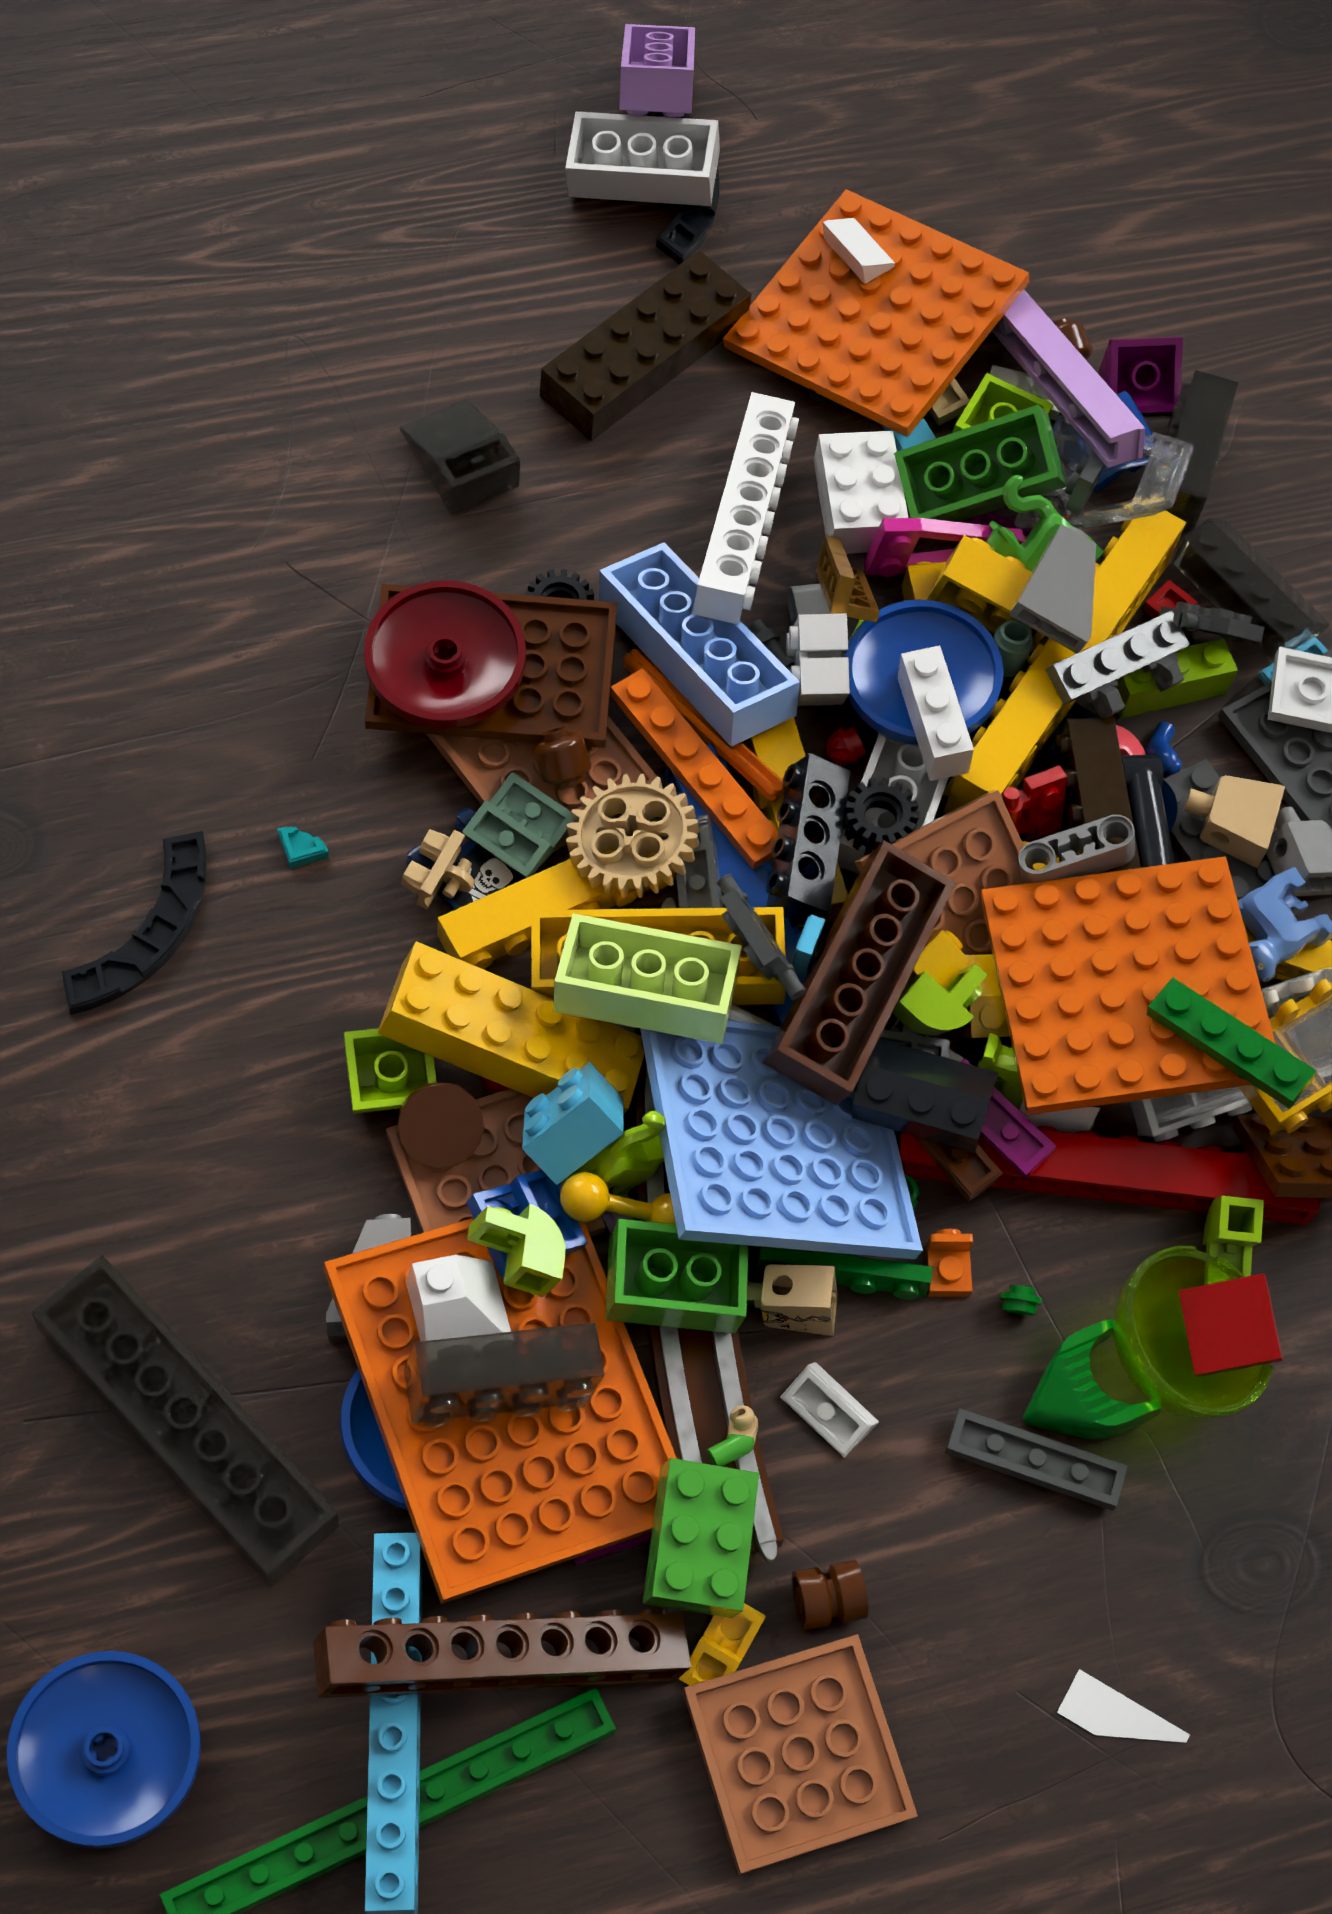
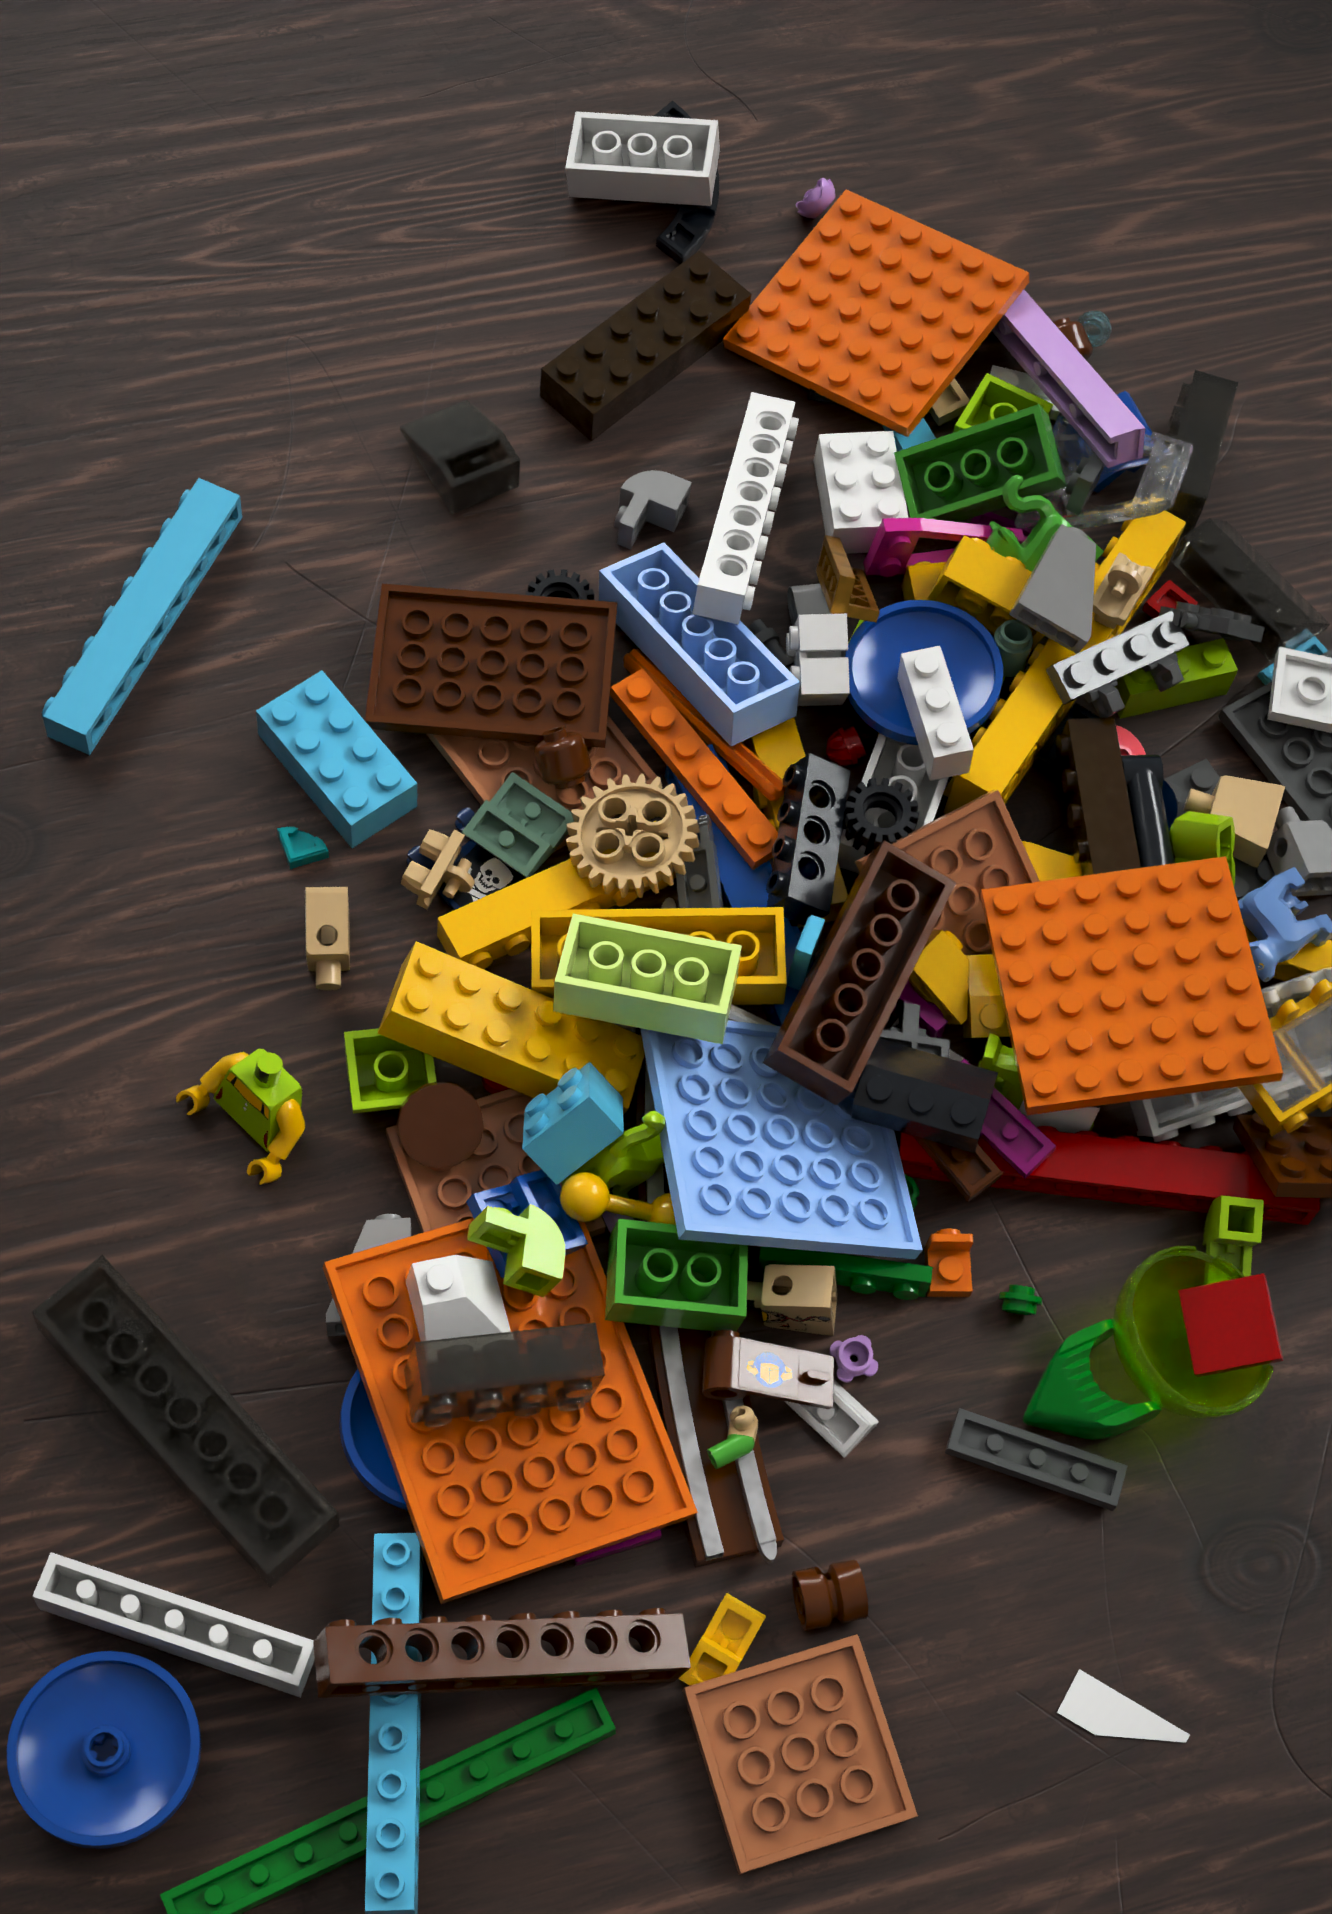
black tile [62,831,207,1015] -> none
dark red dish [364,580,526,728] -> none
lavender brick [619,24,695,117] -> none
bright green brick [643,1458,759,1618] -> none
dark grey plate [717,874,807,1000] -> none
white slope [822,218,895,284] -> none
lime brick [892,963,988,1036] -> none
red plate [1002,765,1067,842] -> none
light grey beam [1018,815,1135,884] -> none
magenta slope [1098,336,1183,413] -> none
blue arm [1146,721,1182,777] -> none
green plate [1146,977,1317,1109] -> none
none -> white brick [32,1552,315,1698]
none -> medium azure brick [42,478,242,755]
none -> torso [176,1048,305,1185]
none -> medium azure brick [256,670,417,848]
none -> tan torso [305,887,350,990]
none -> light grey brick [614,470,692,549]
none -> door [702,1330,834,1409]
none -> lavender plate [795,178,836,219]
none -> lavender plate [829,1335,878,1382]
none -> clear light blue plate [1077,310,1111,347]
none -> tan hips [1093,552,1155,629]
none -> lime brick [1169,811,1235,886]

